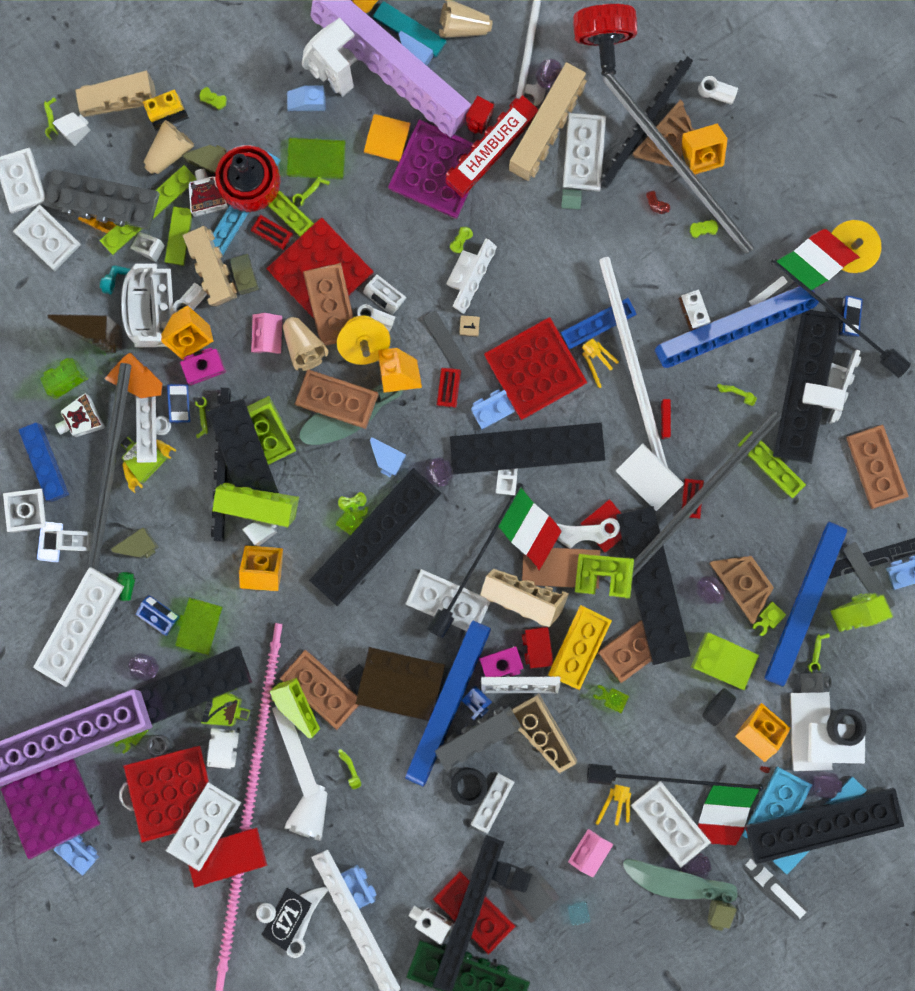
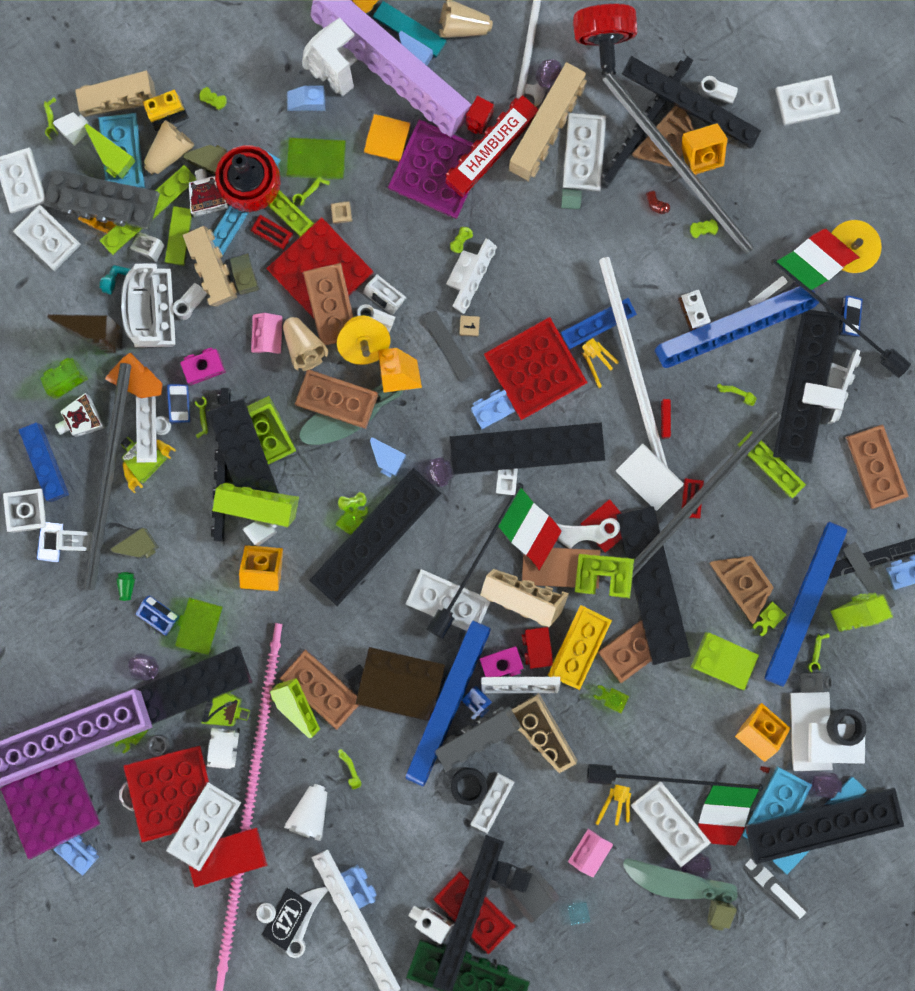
white plate [33,567,124,687] -> none
light orange slope [161,305,213,360] -> none
white sticker [272,707,319,798] -> none
red tile [436,368,461,408] -> none
clear purple head [696,576,725,604] -> none
black tyre [702,688,736,726] -> none
none -> lime slope [84,123,136,179]
none -> medium azure tile [98,113,145,188]
none -> tan tile [331,202,352,224]
none -> black plate [621,56,761,148]
none -> white tile [775,75,840,125]

